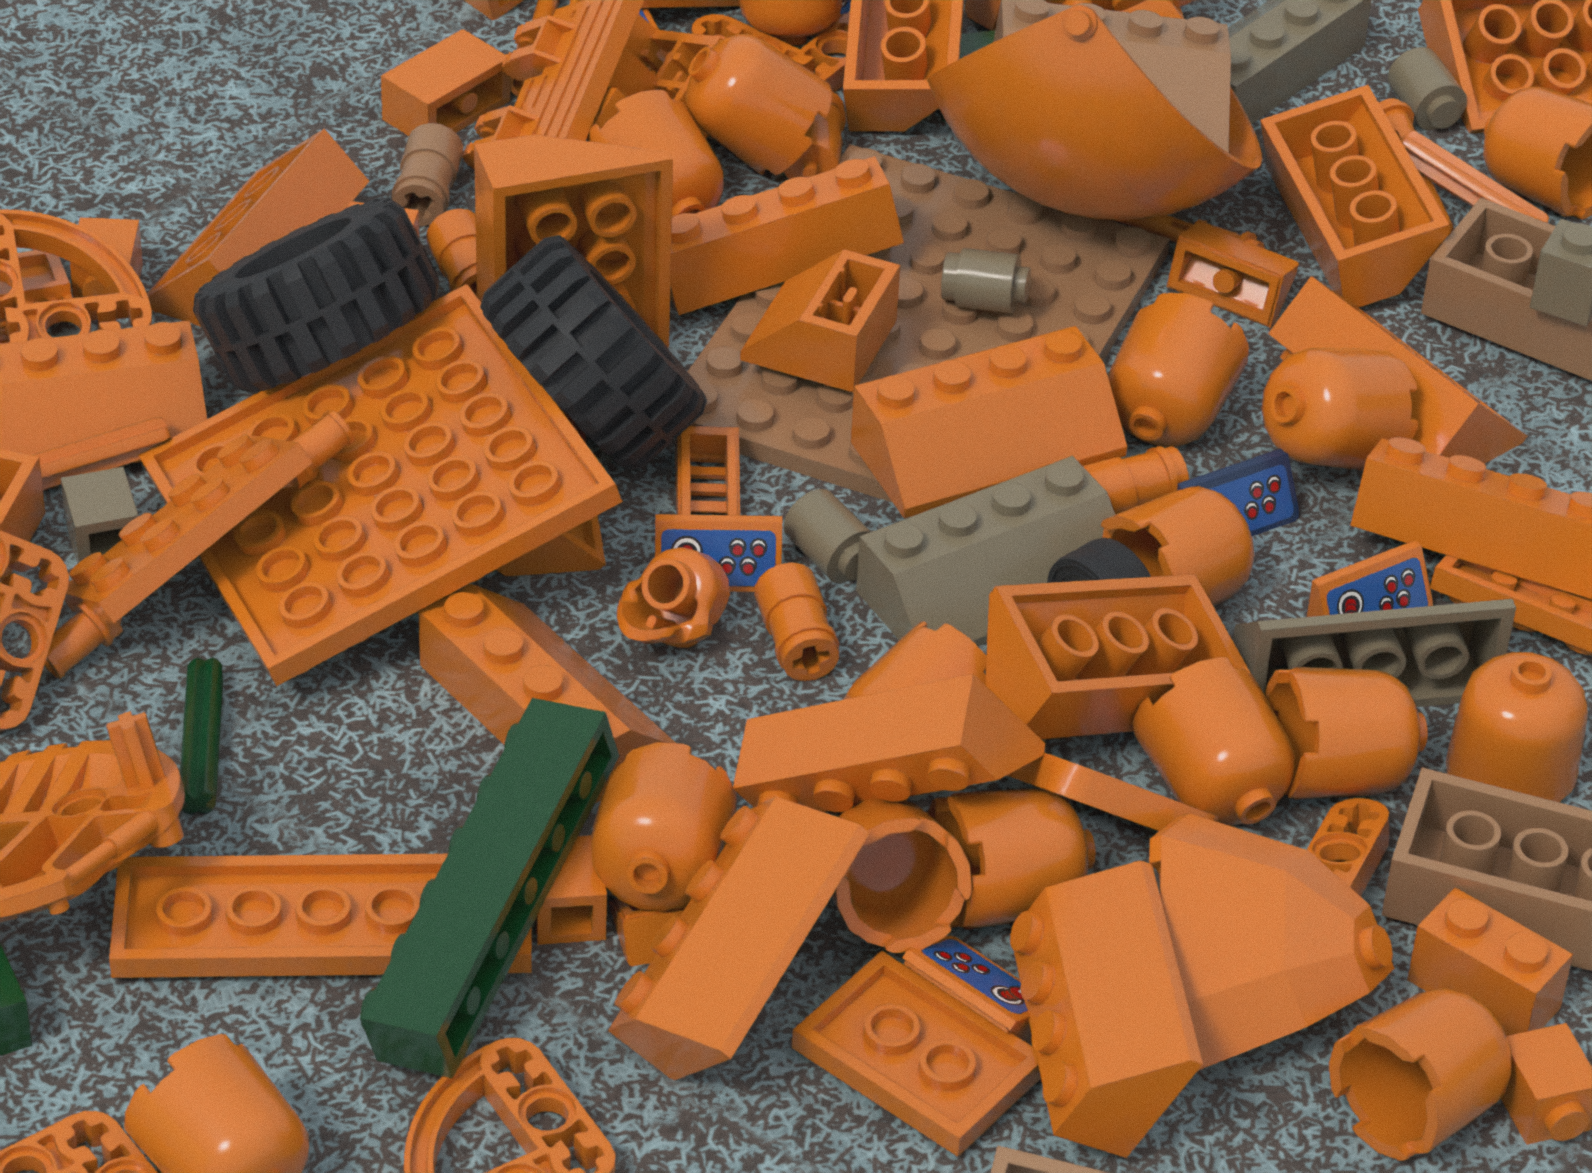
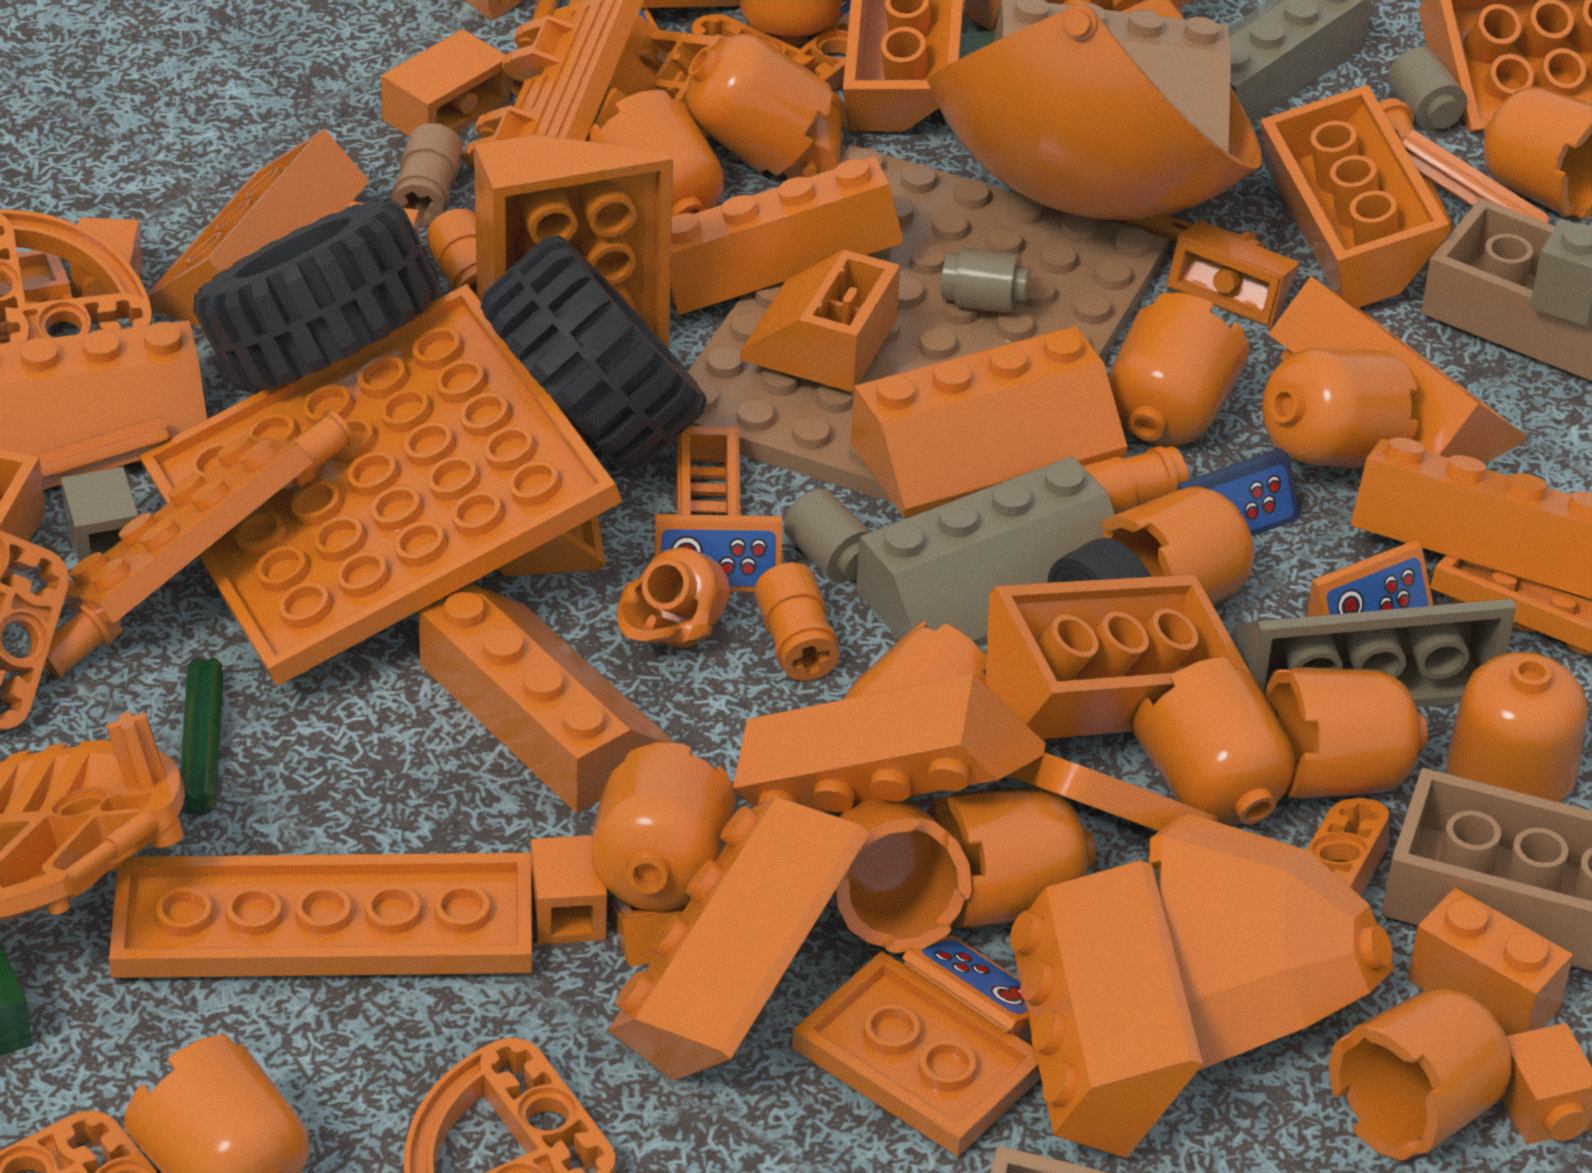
dark green brick [360,698,619,1078] -> none

